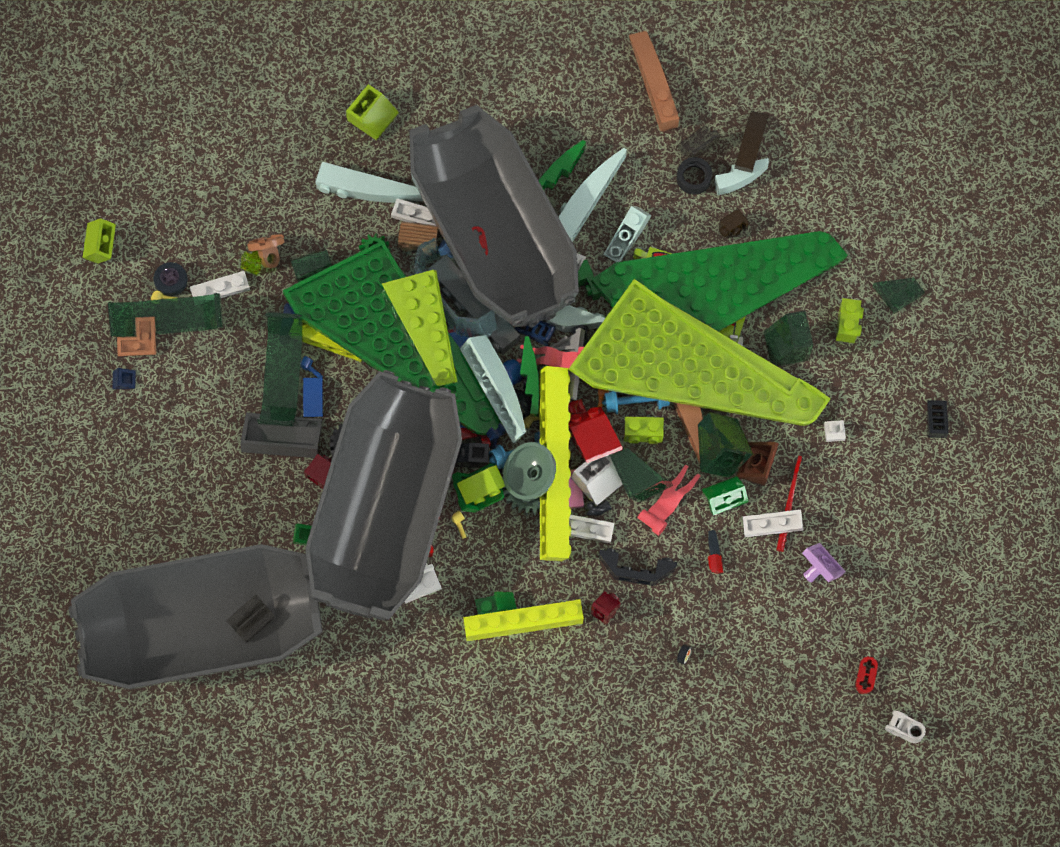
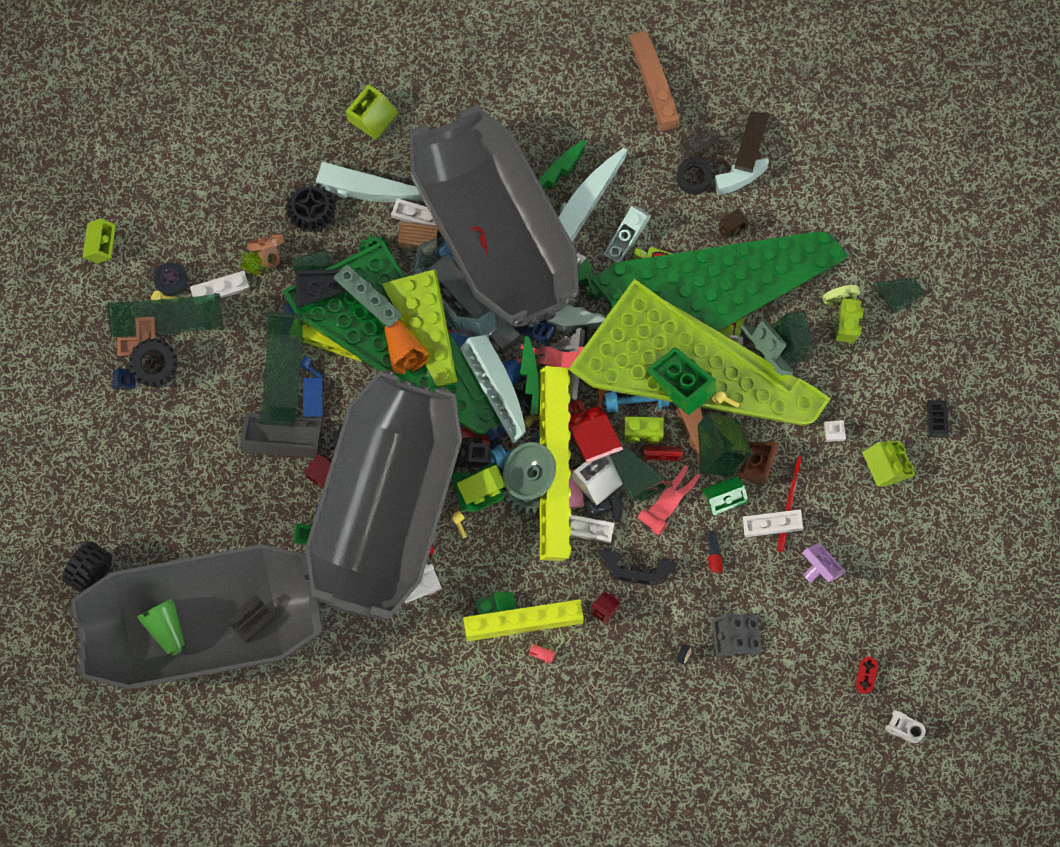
none -> black tyre [62,541,112,593]
none -> black tyre [129,338,178,387]
none -> bright green cone [137,598,185,656]
none -> black gear [285,182,336,232]
none -> black wing [295,269,353,309]
none -> sand green bracket [334,265,402,328]
none -> orange cone [385,320,429,374]
none -> coral pin [529,644,555,663]
none -> black bar [610,491,624,523]
none -> red slope [643,446,683,461]
none -> green slope [647,347,717,415]
none -> light yellow hand [712,392,740,408]
none -> dark grey bracket [712,614,762,658]
none -> sand green bracket [741,321,794,376]
none -> yellowish green tile [822,285,860,306]
none -> lime slope [862,441,915,487]

